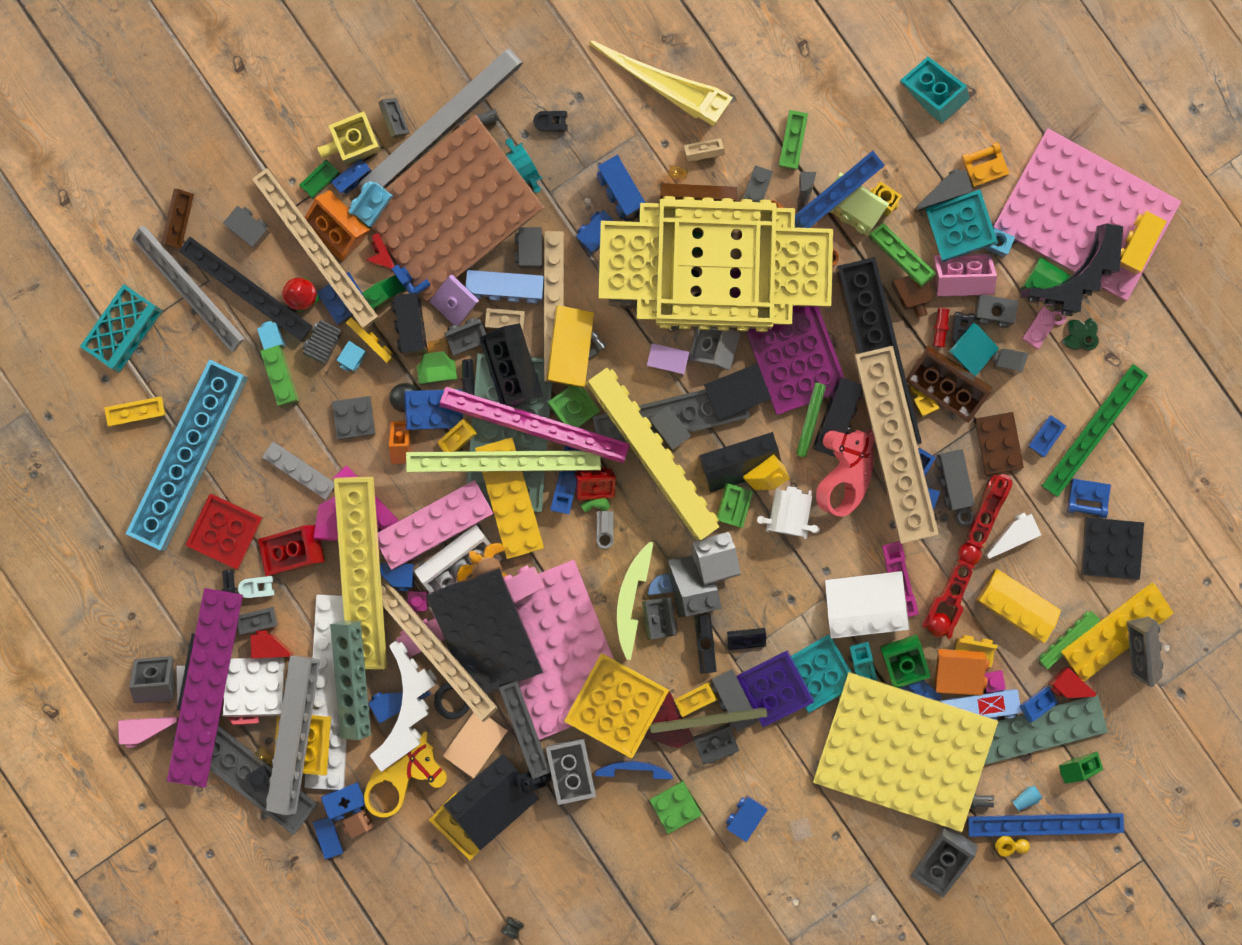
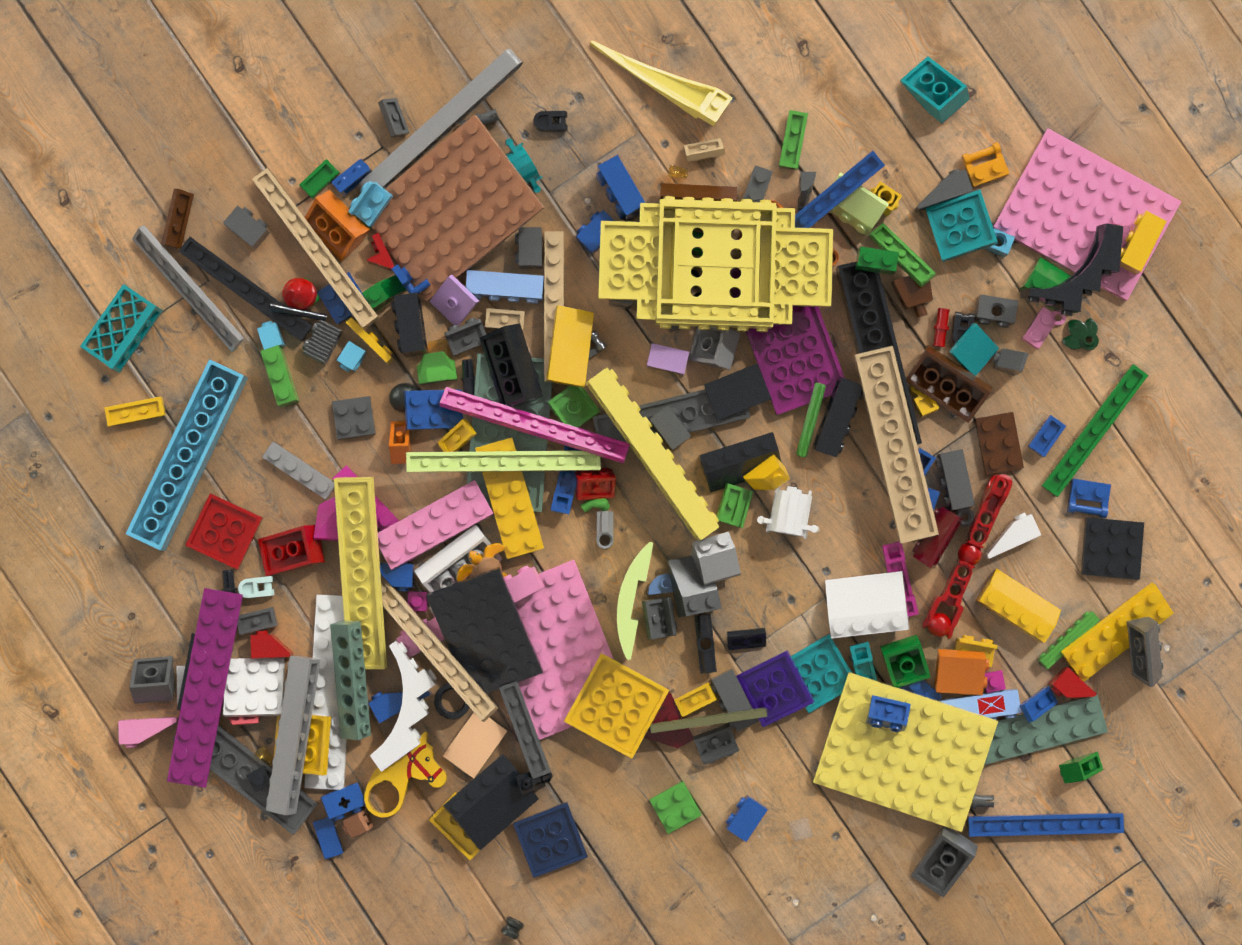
light yellow brick [317,111,381,165] -> none
light grey brick [546,738,596,805] -> none
blue slope [595,760,673,779] -> none
coral animal [816,429,875,517] -> none
bright pink slope [934,254,997,297] -> none
yellow plate [995,836,1030,857] -> none
medium azure cone [1012,785,1043,811] -> none
none -> black bar [268,302,327,321]
none -> dark blue plate [513,802,588,878]
none -> green brick [855,246,899,275]
none -> blue bracket [866,695,911,732]
none -> dark red slope [912,507,964,568]

